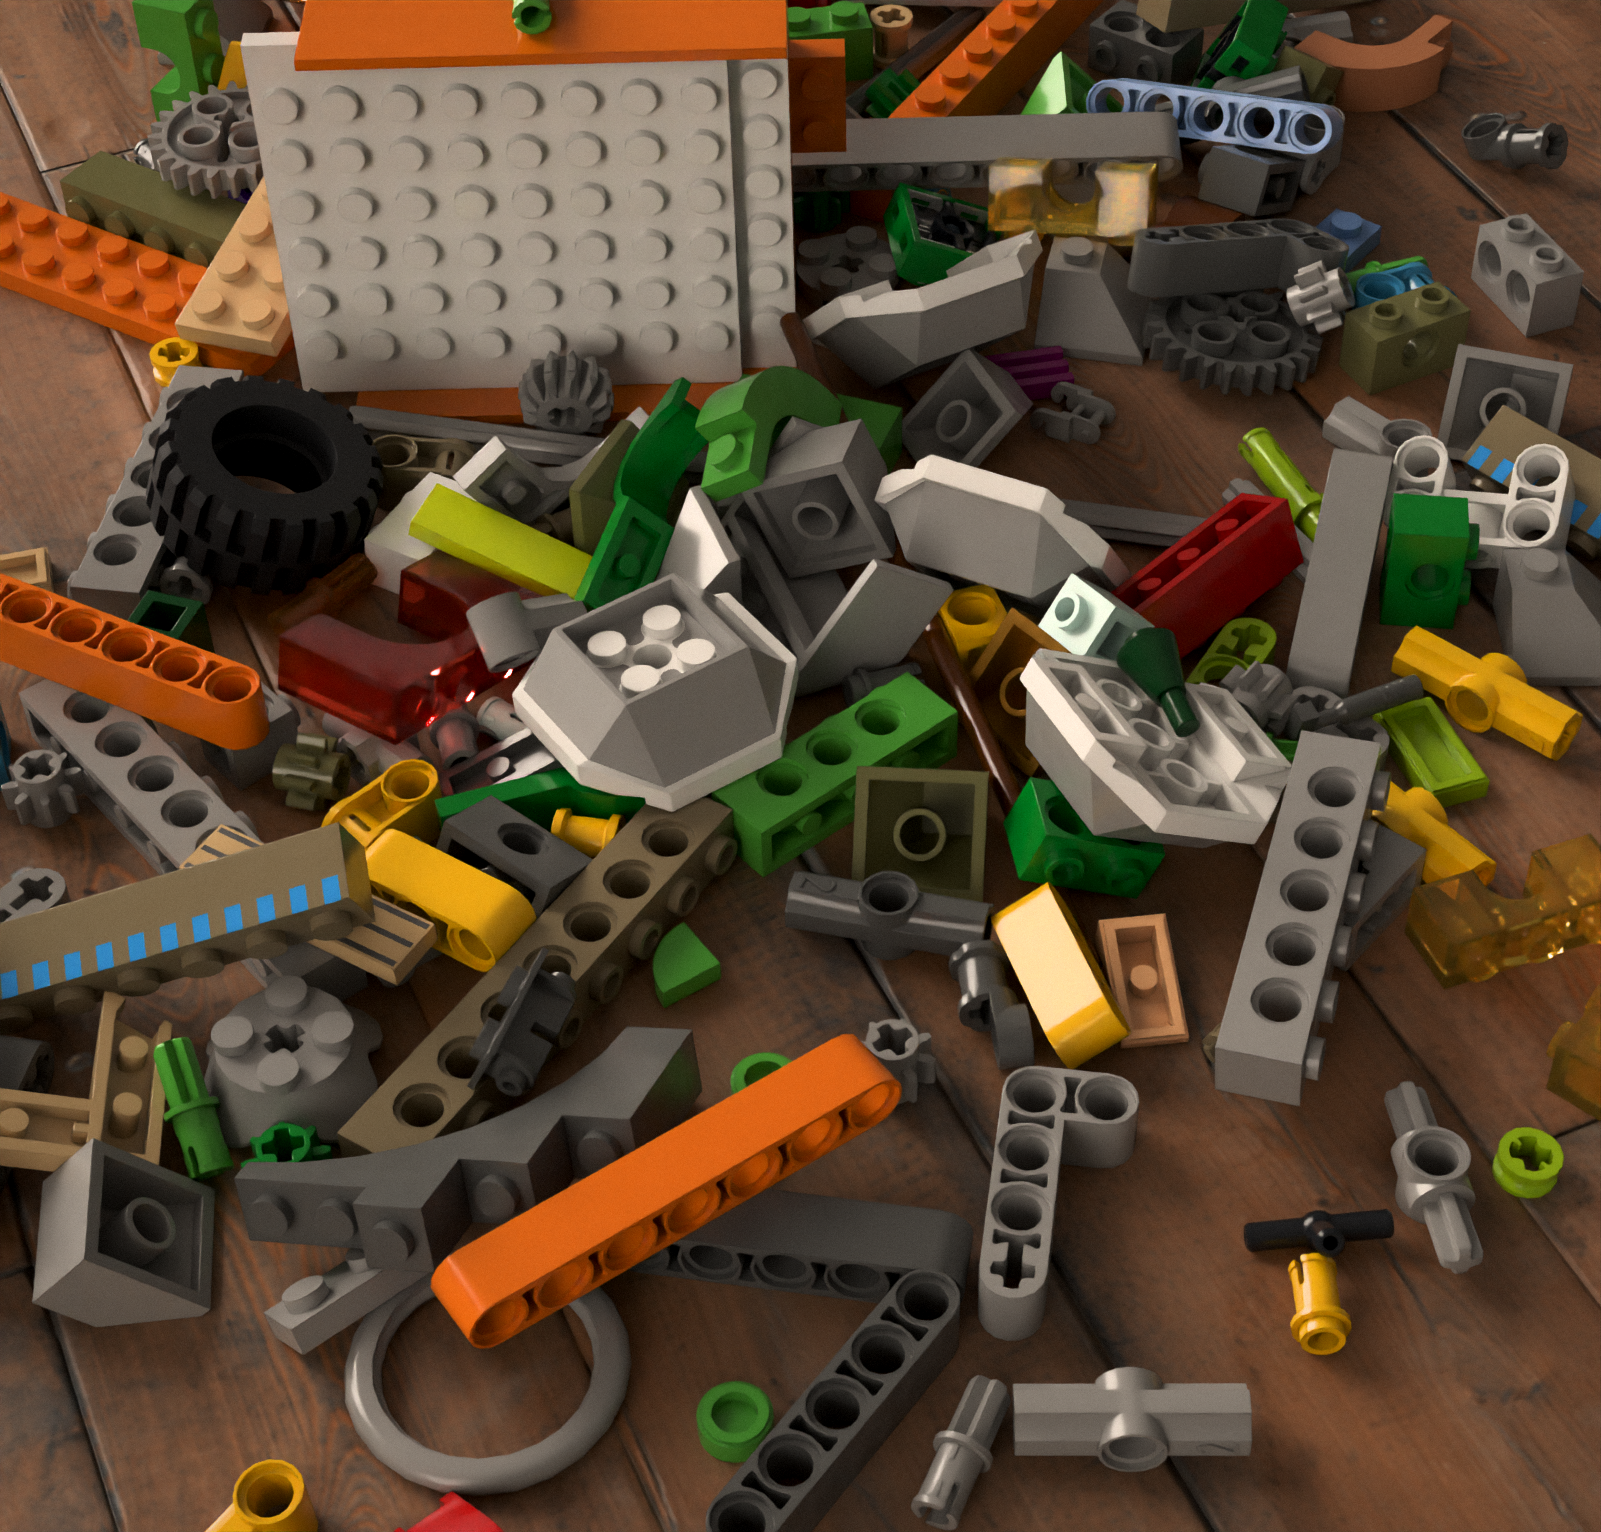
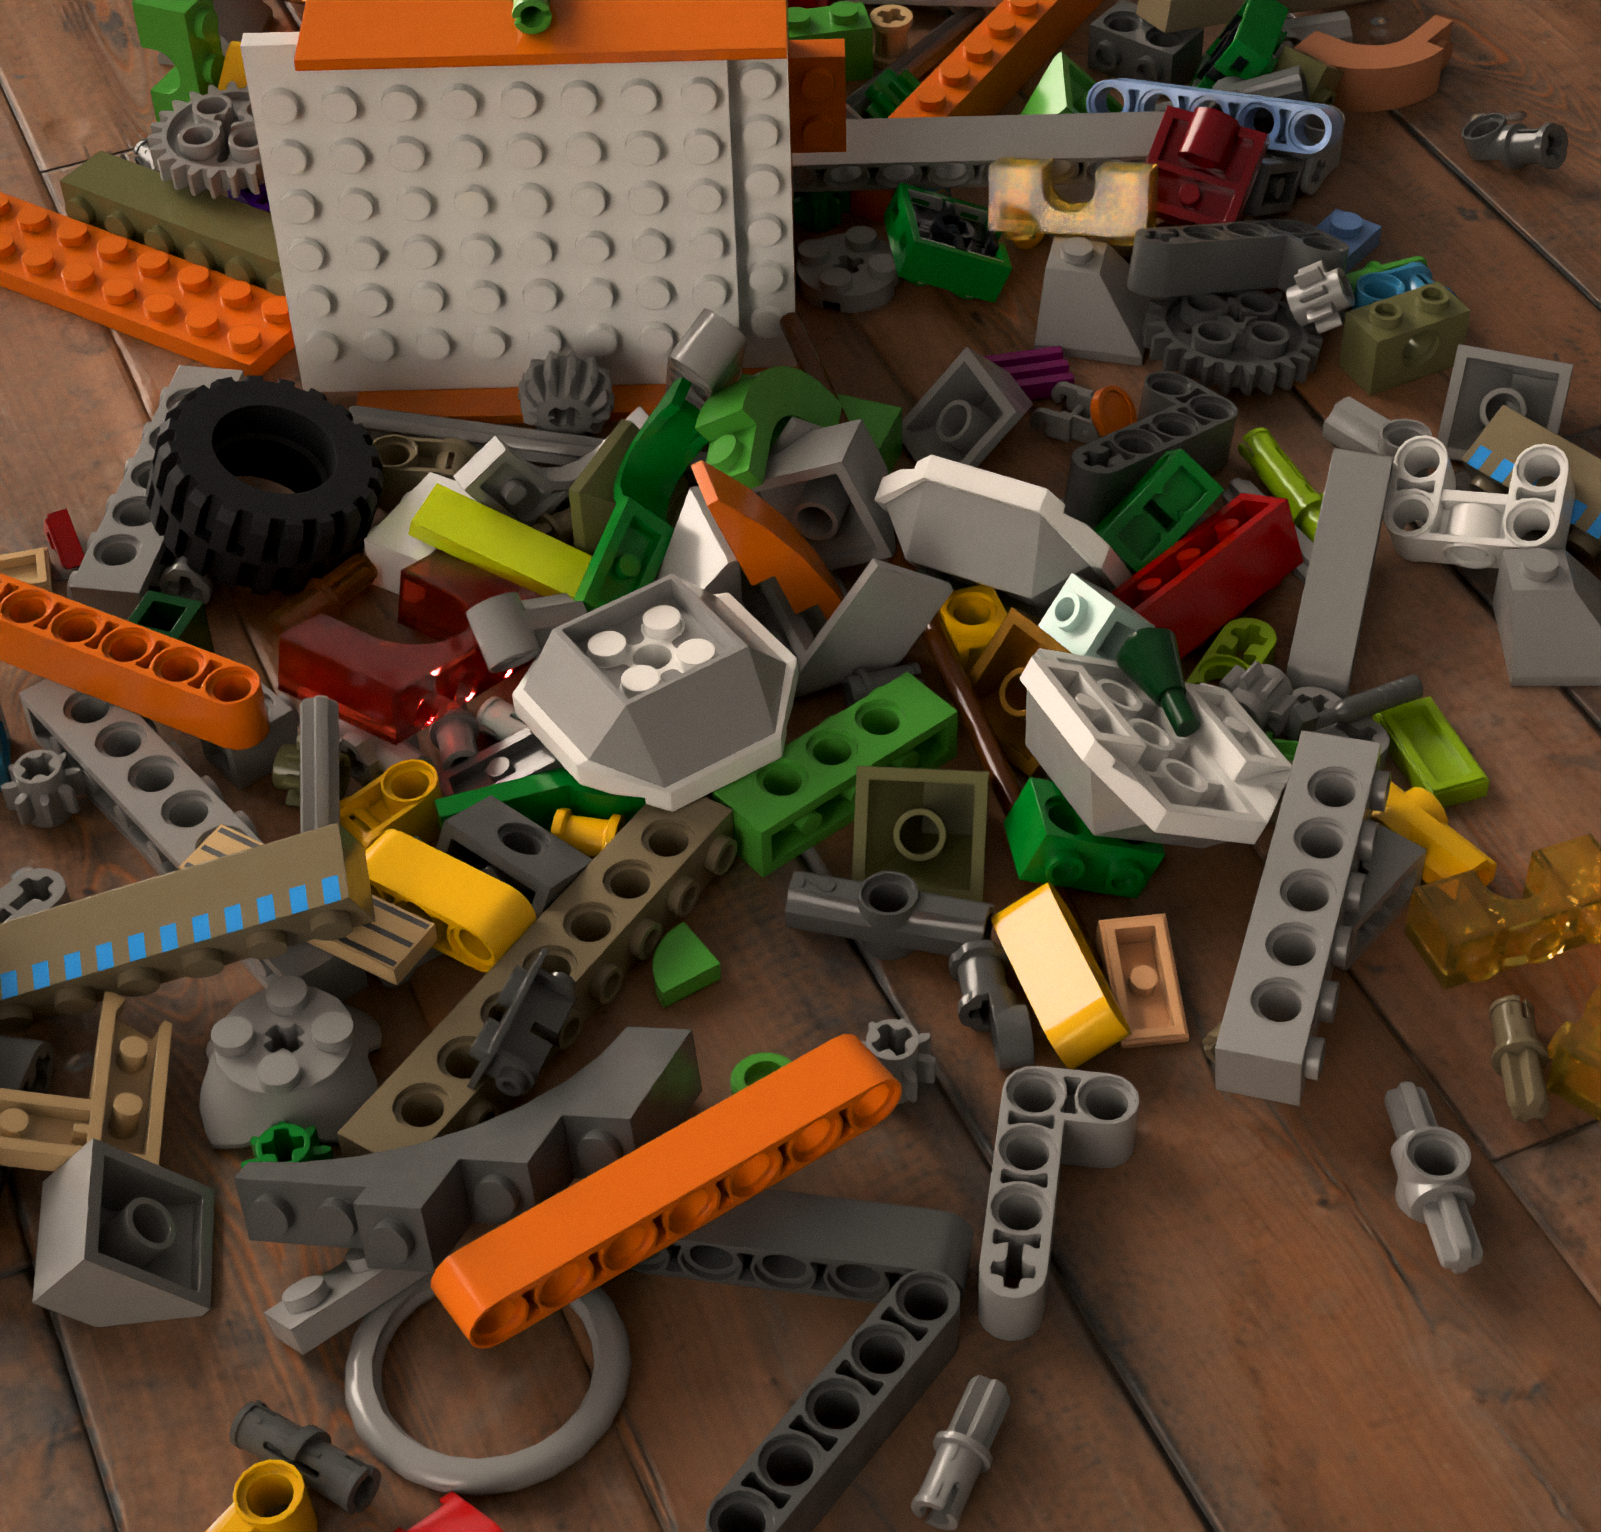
yellow bush [149,337,202,387] -> none
bright green axle [153,1037,235,1182] -> none
tan plate [174,176,292,357] -> none
bright green tile [696,1381,774,1463] -> none
light grey piece [802,229,1043,389] -> none
light grey piece [1012,1367,1252,1472] -> none
black piece [1243,1209,1394,1258] -> none
yellow pin [1288,1253,1352,1355] -> none
green brick [1379,493,1480,629] -> none
yellow piece [1391,625,1583,761] -> none
light grey brick [1471,213,1584,338] -> none
lime bush [1492,1127,1564,1199] -> none
none -> red tile [43,508,85,570]
none -> dark grey pin [229,1400,381,1515]
none -> light grey axle [300,695,340,833]
none -> light grey beam [665,308,747,411]
none -> orange slope [691,460,845,621]
none -> dark grey beam [1064,371,1238,524]
none -> orange piece [1090,385,1137,437]
none -> green brick [1093,448,1224,576]
none -> dark red plate [1130,105,1270,226]
none -> dark tan axle [1488,995,1550,1123]

